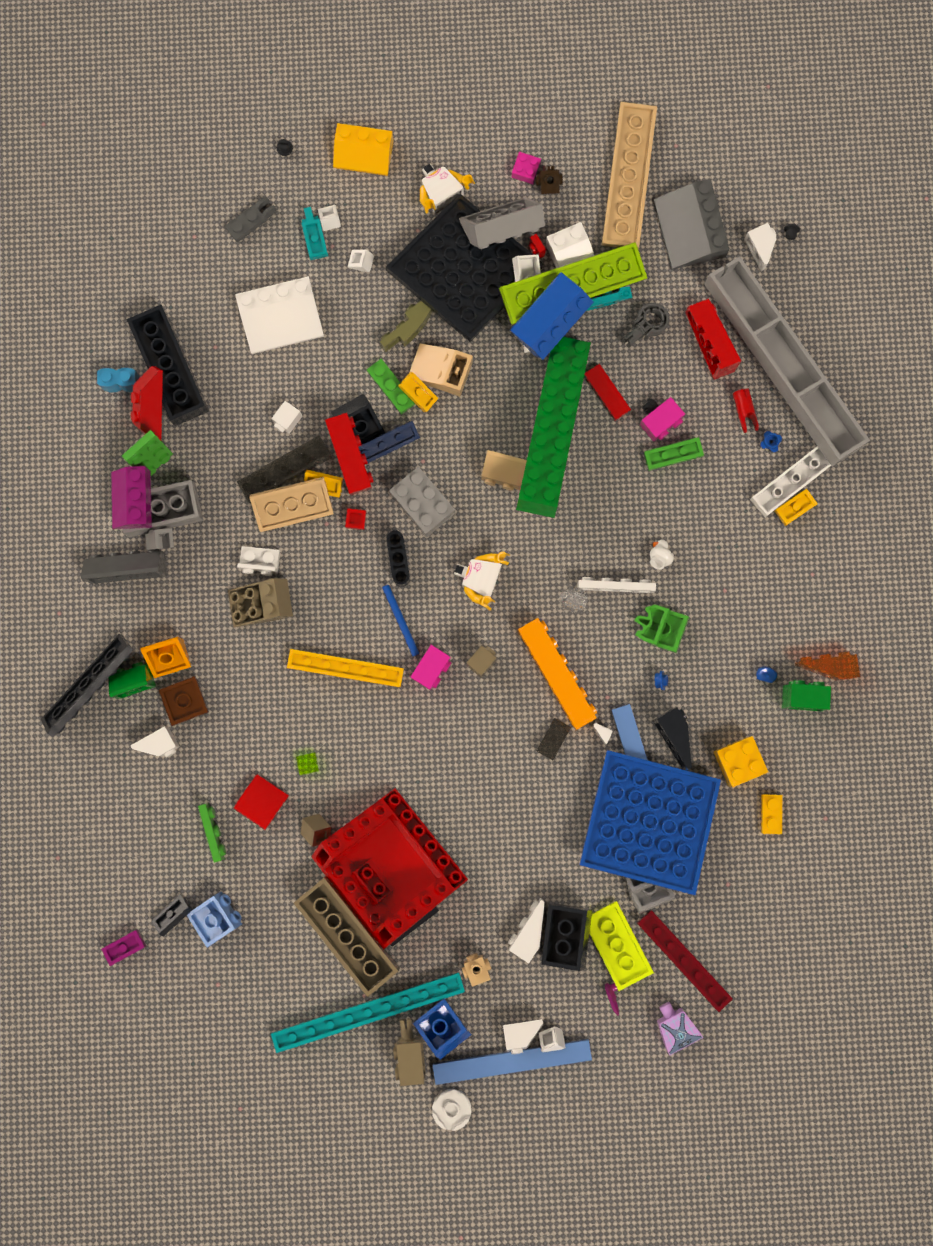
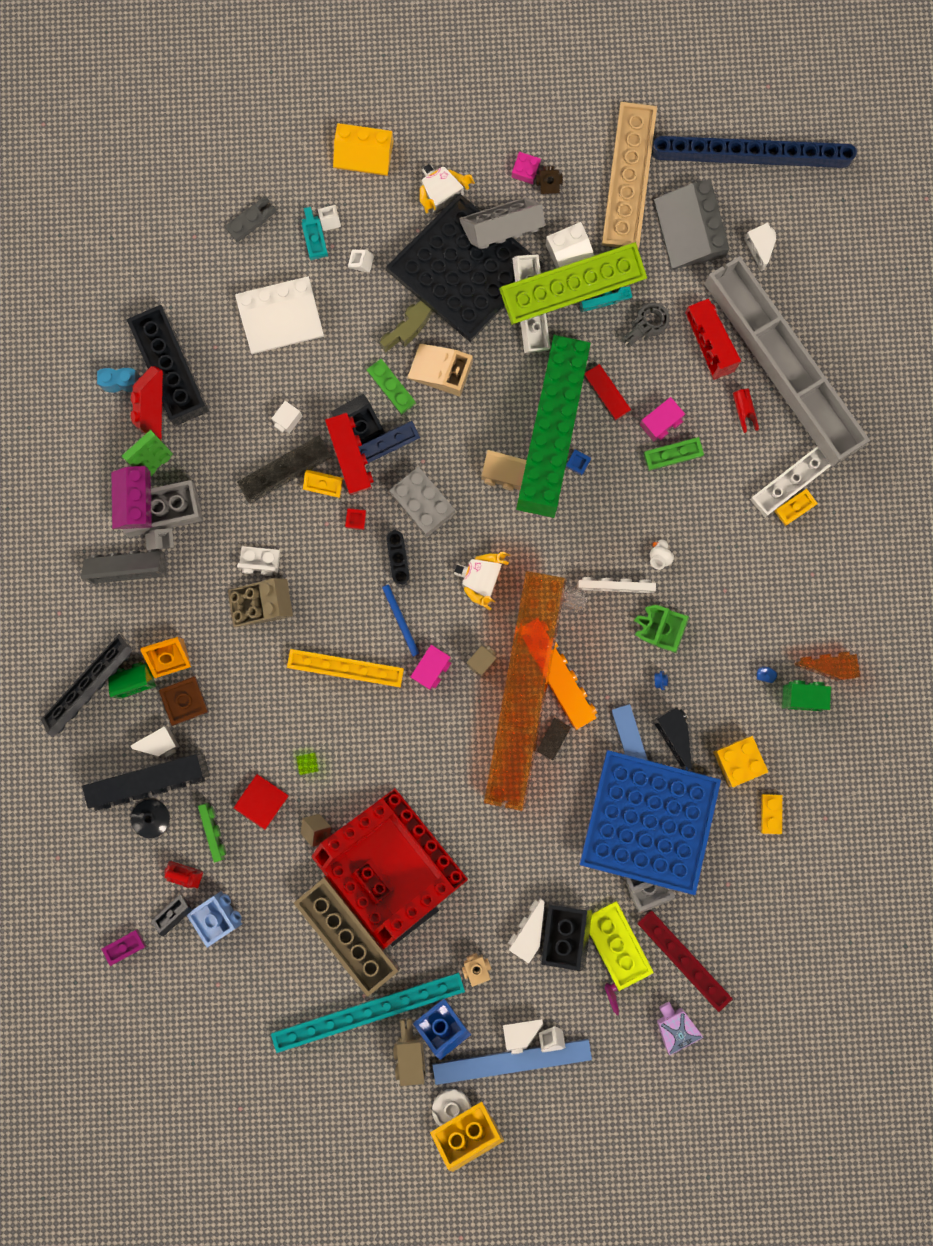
tan plate [249,477,334,532] -> none
black piece [276,139,293,156] -> none
yellow plate [398,372,438,412] -> none
blue slope [510,272,594,360] -> none
red plate [528,234,546,259] -> none
white slope [592,723,613,745] -> none
black piece [642,398,659,415] -> none
blue plate [760,431,782,453] -> none
black piece [784,224,801,240] -> none
none -> black brick [82,754,210,811]
none -> black dish [131,799,170,838]
none -> red piece [163,861,203,889]
none -> yellow slope [430,1102,504,1172]
none -> clear orange piece [484,571,567,811]
none -> blue plate [566,450,591,476]
none -> dark blue beam [652,136,857,168]

